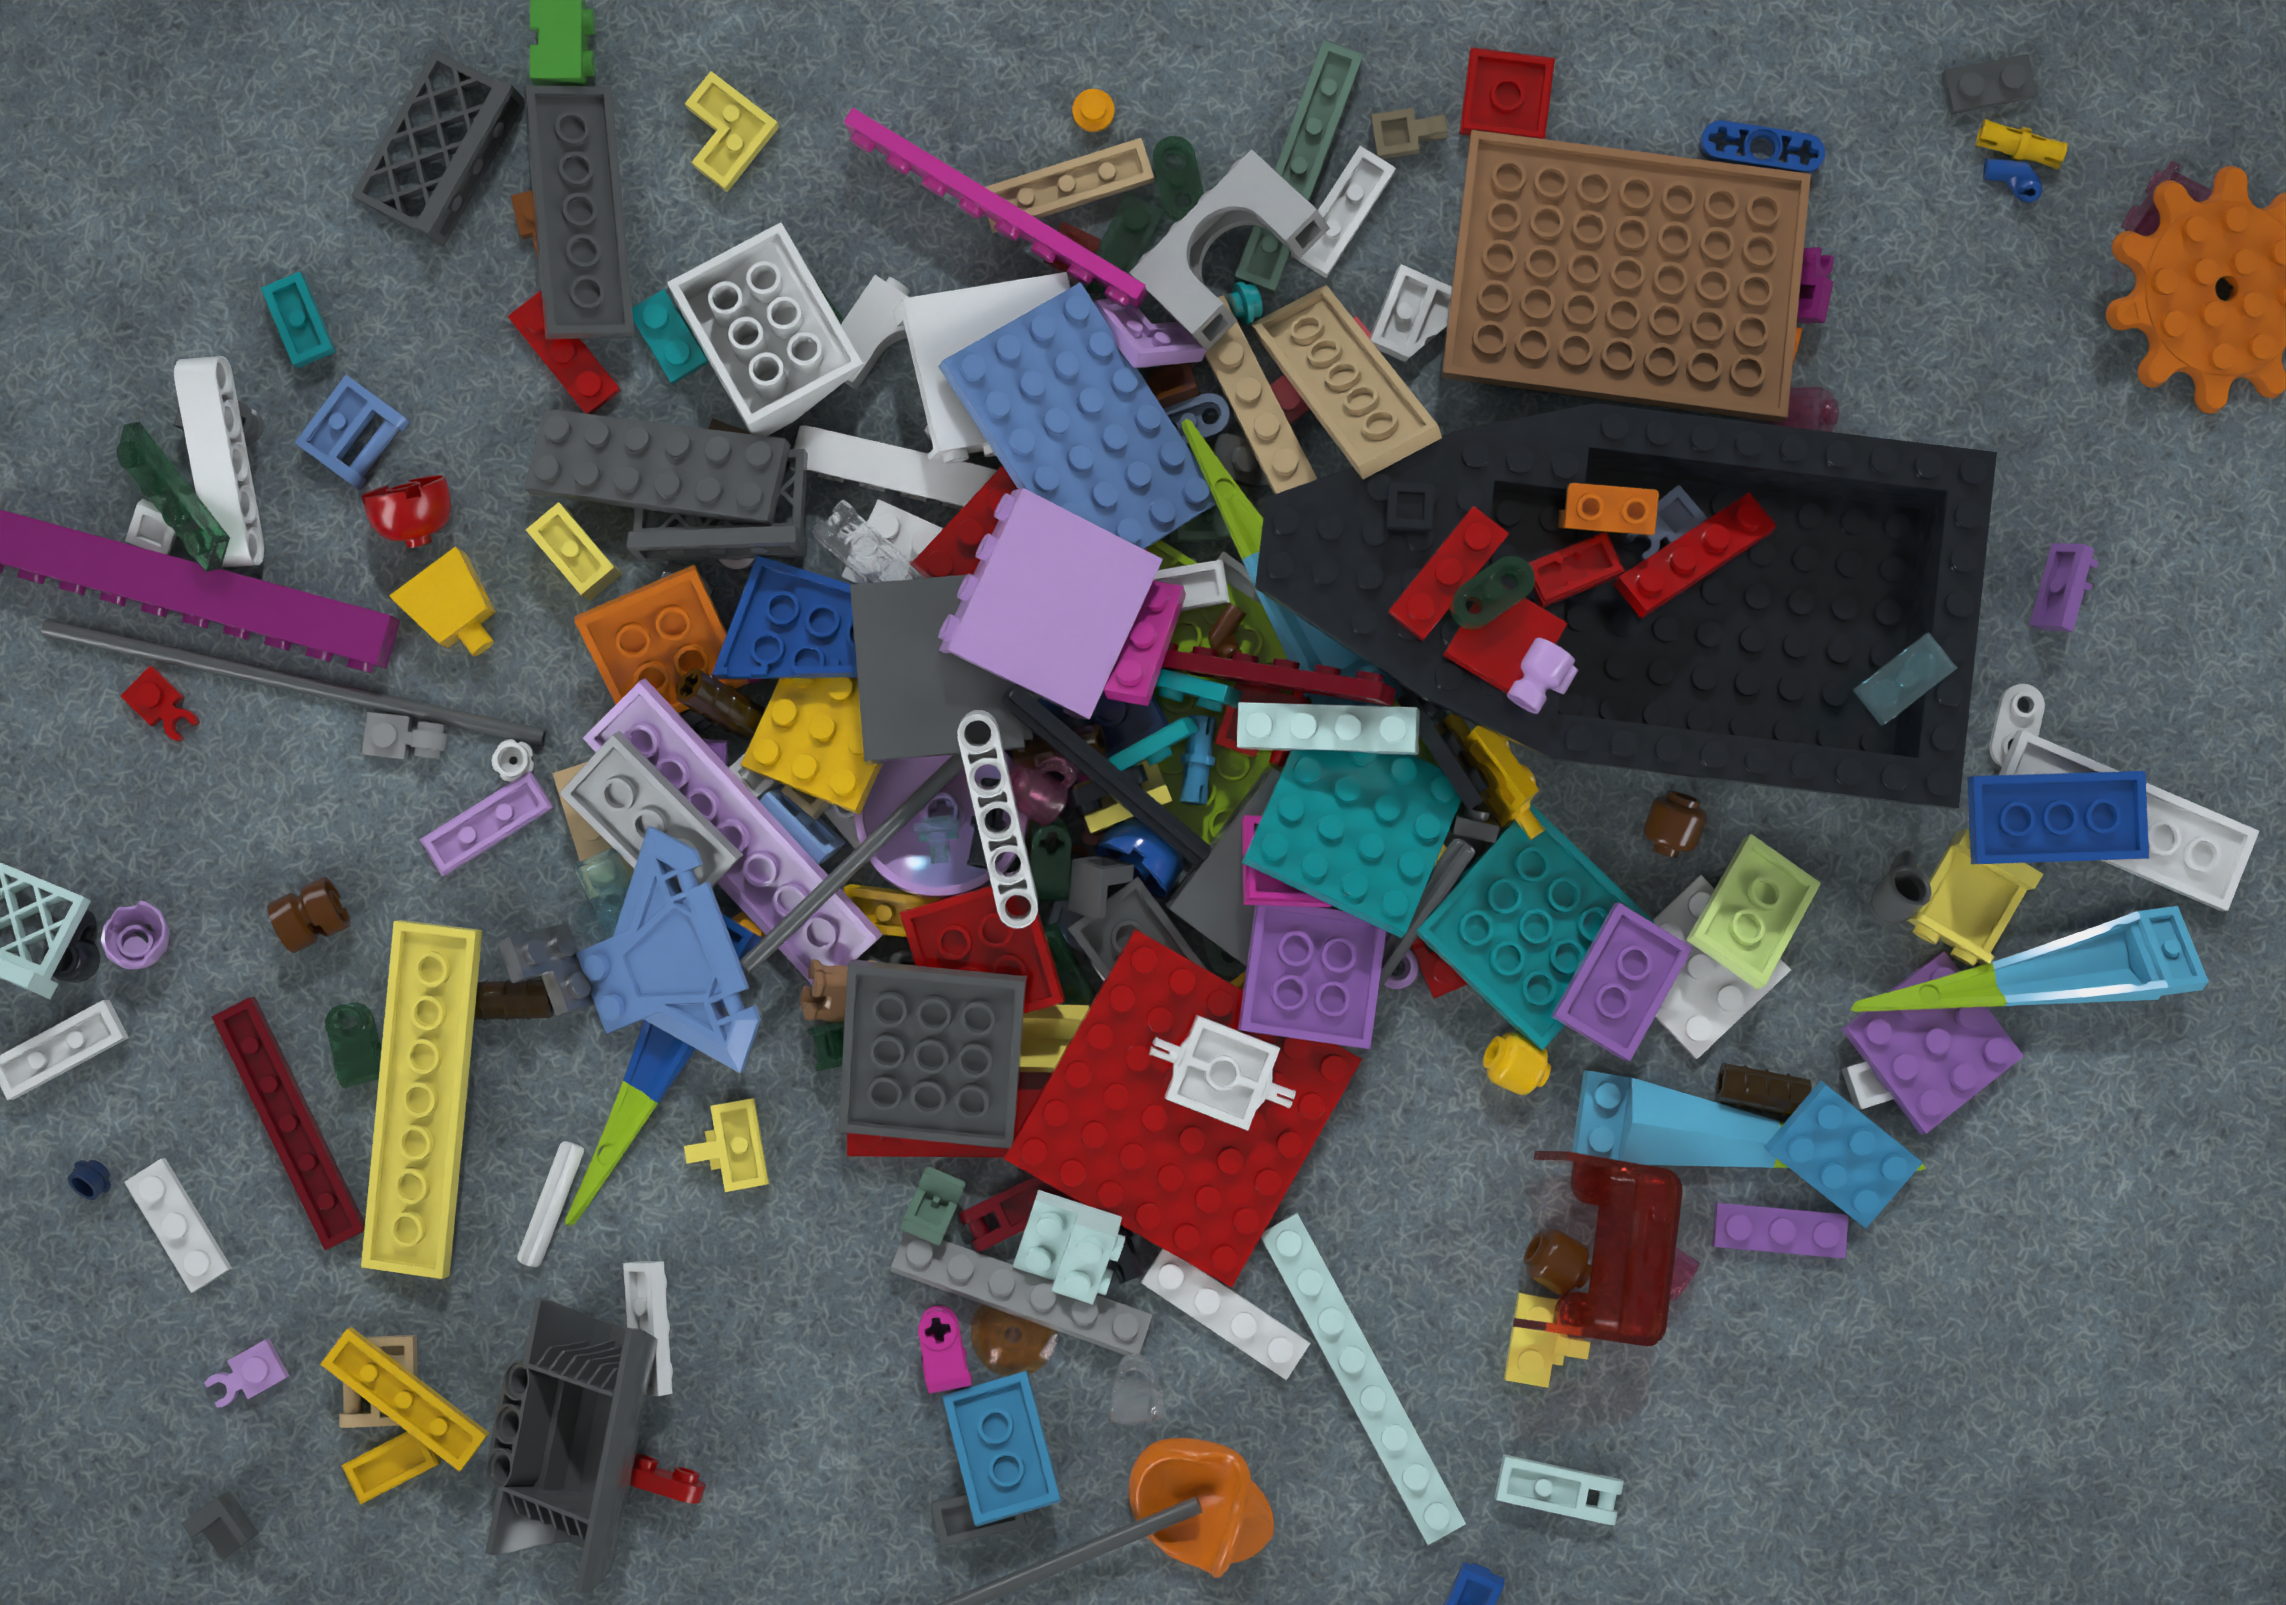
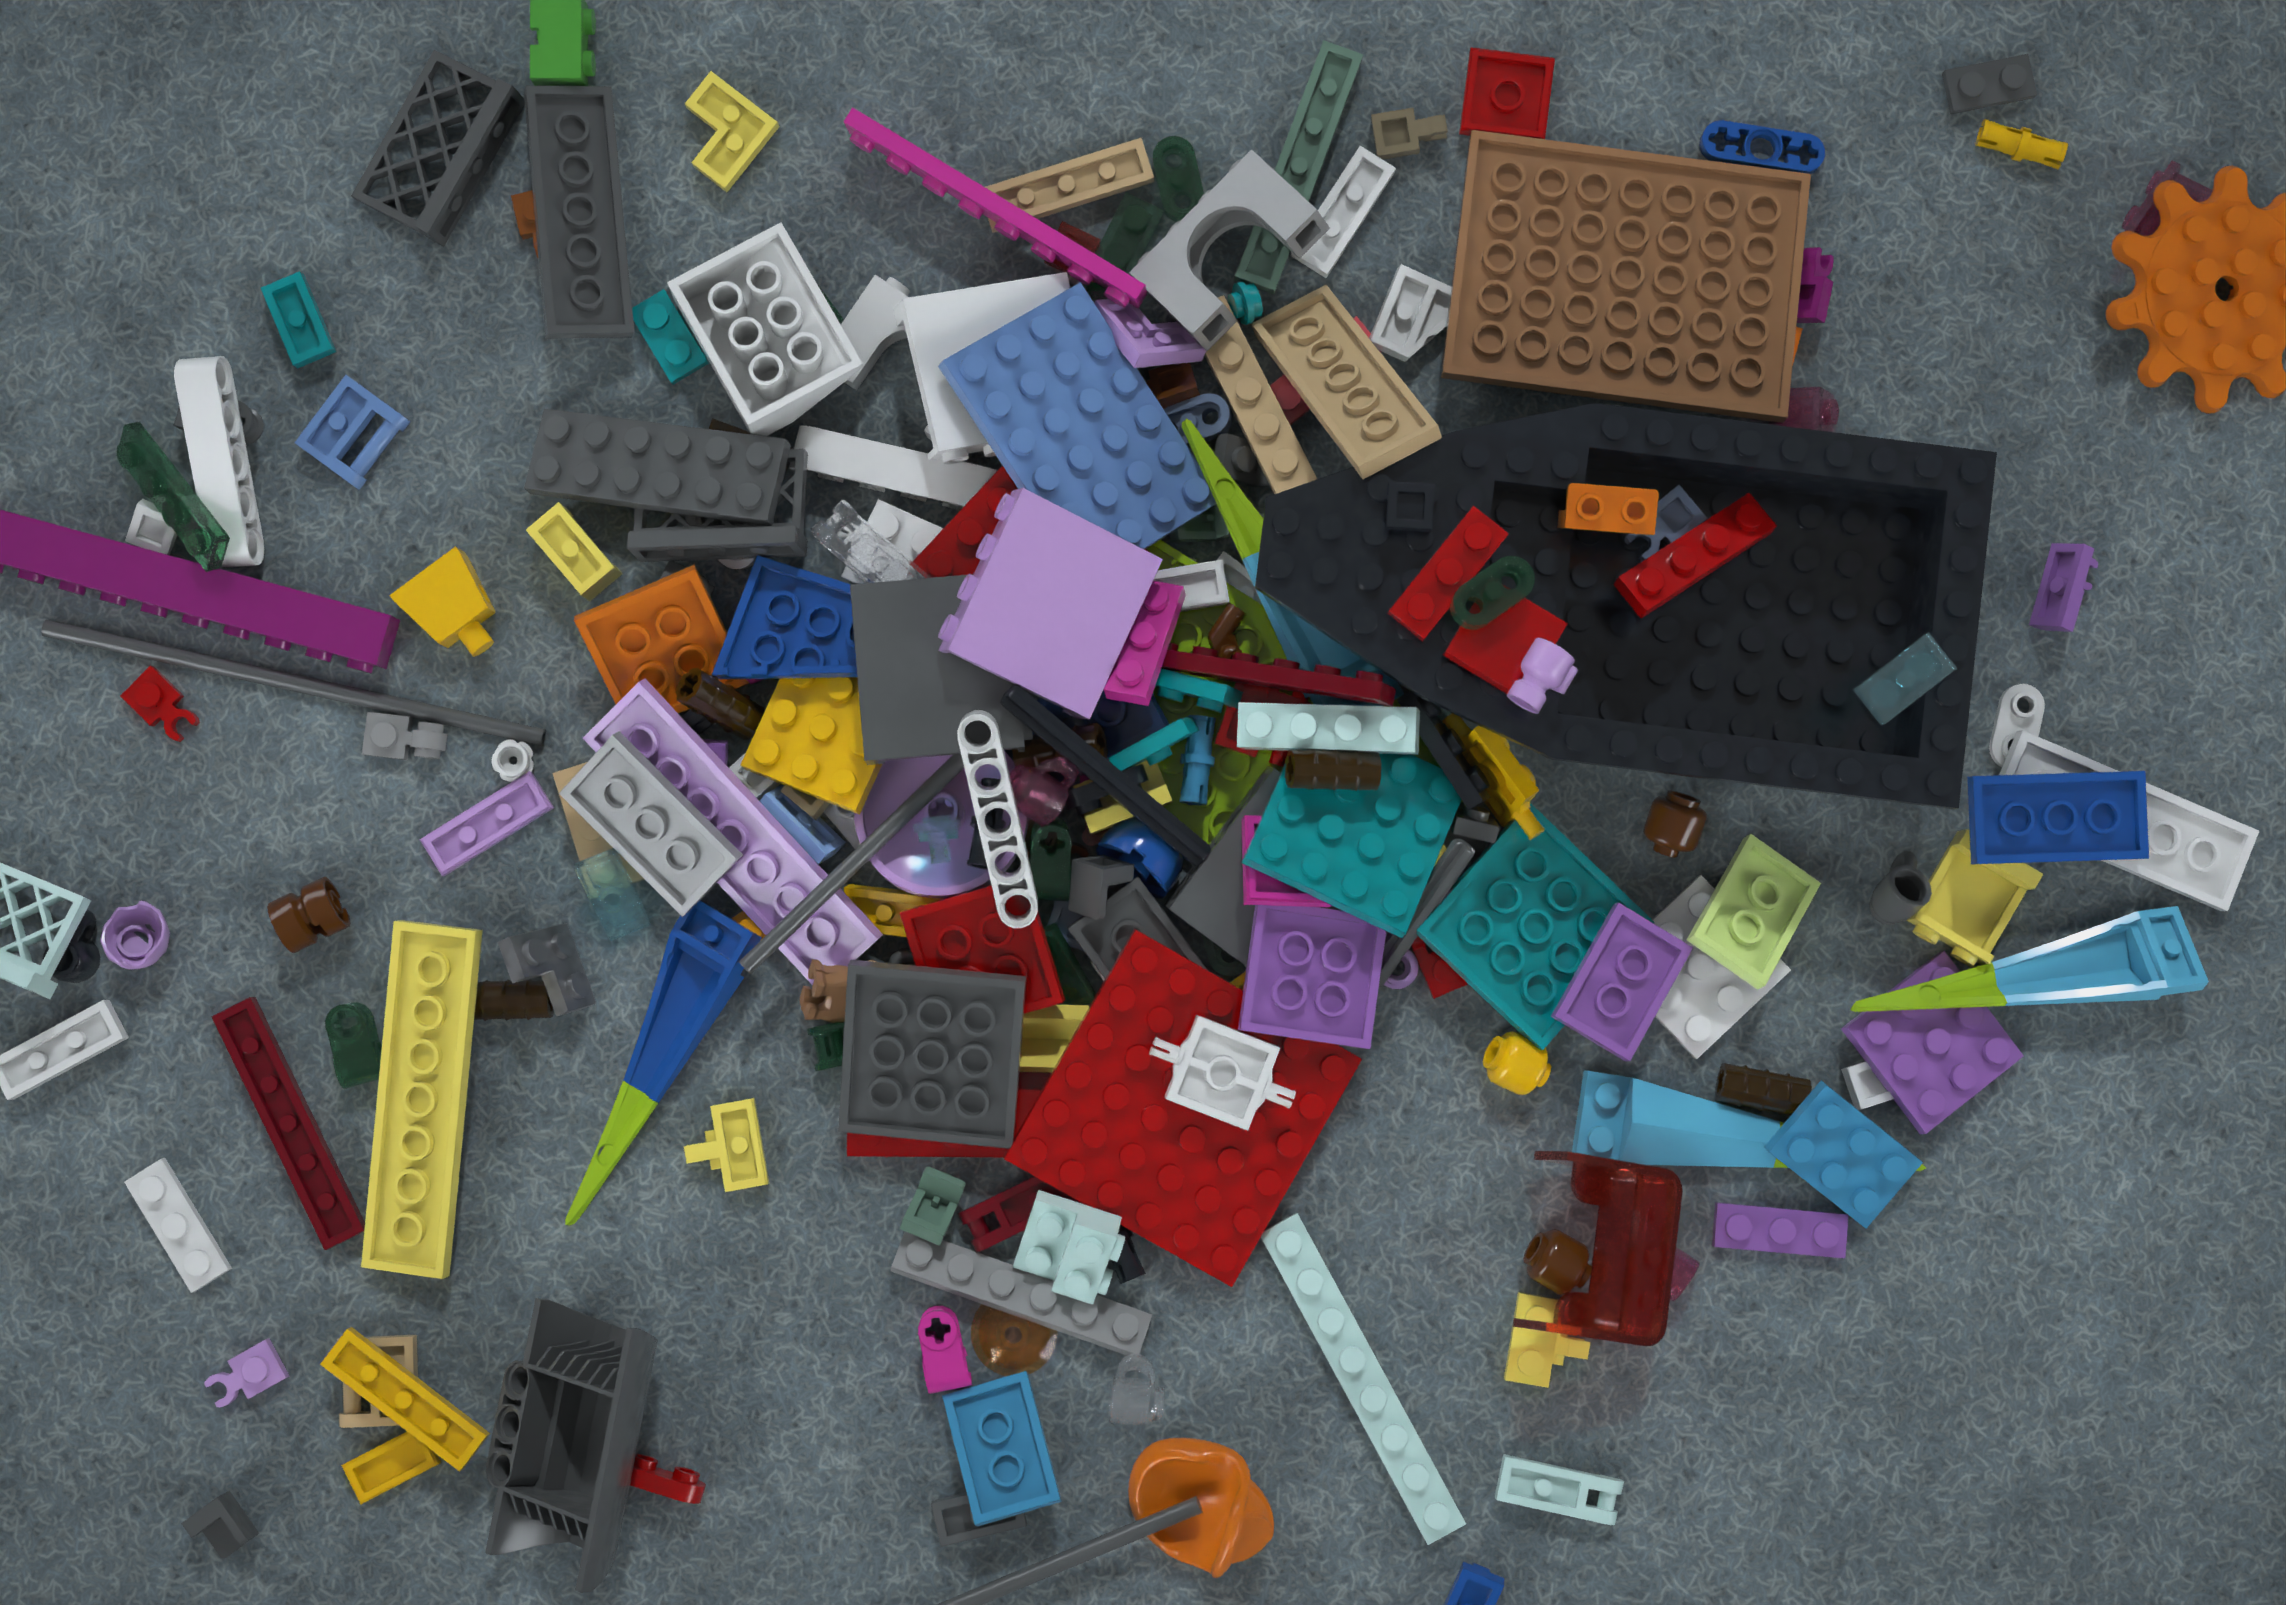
dark blue plate [68,1160,111,1200] -> none
red cylinder [361,475,452,548] -> none
red plate [507,290,622,414] -> none
white axle [517,1141,584,1268] -> none
medium blue plate [576,826,761,1073] -> none
white plate [623,1261,673,1396] -> none
light orange plate [1072,89,1115,132] -> none
white plate [1141,1248,1311,1380] -> none
red plate [1523,532,1625,608] -> none
blue arm [1983,158,2042,203] -> none
none -> dark brown axle [1285,749,1381,791]

